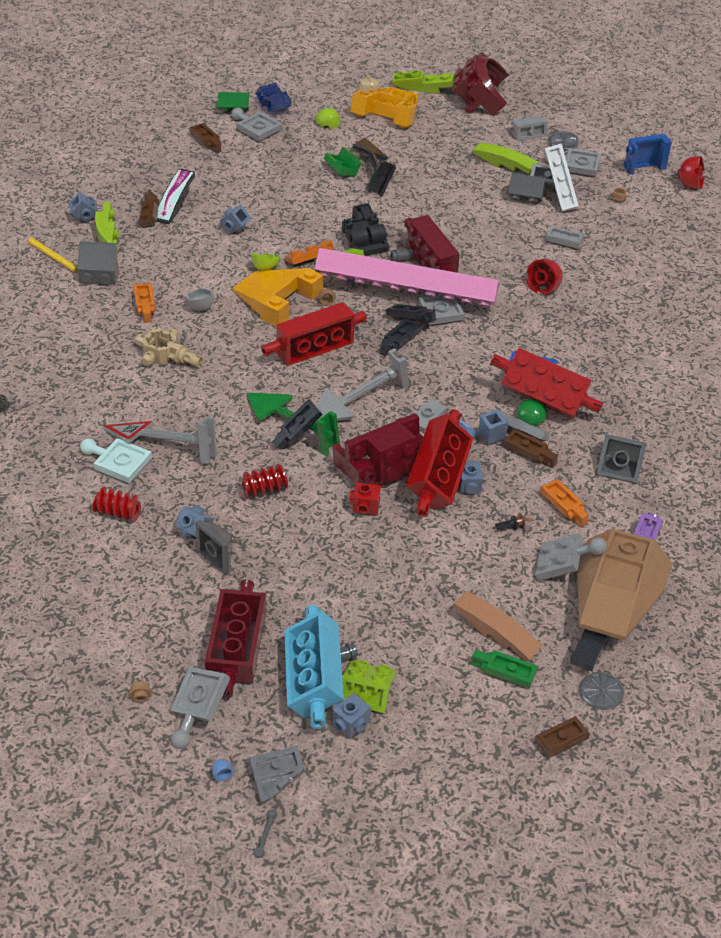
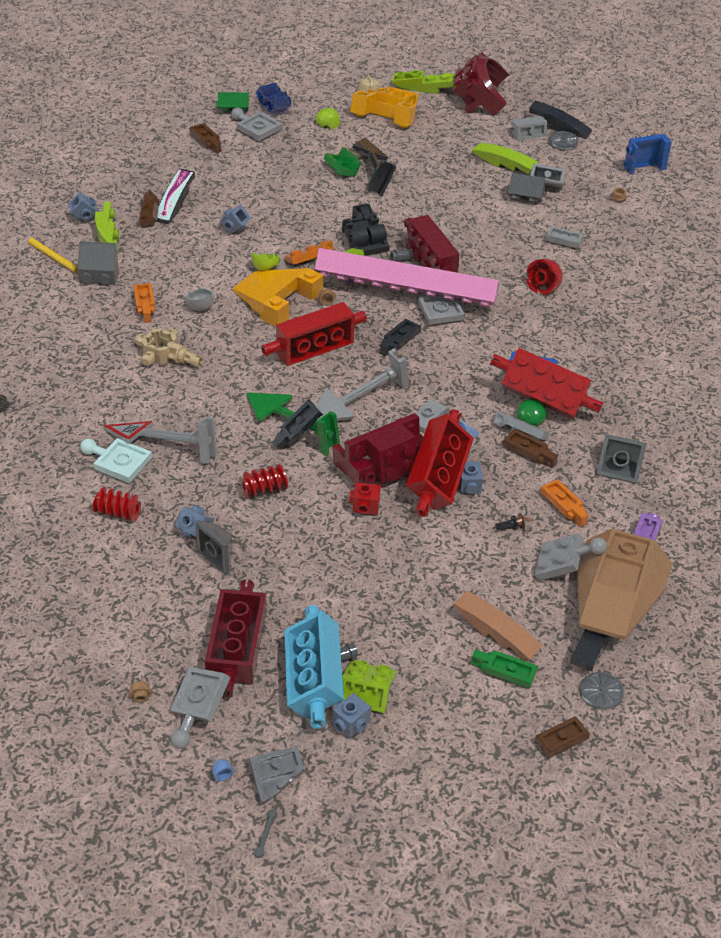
black hinge [386,304,436,323] -> none
sand blue brick [479,409,508,445] -> none
light grey plate [544,148,601,176] -> none
white plate [545,144,579,212] -> none
red cylinder [677,156,705,190] -> none
none -> black slope [529,100,592,139]

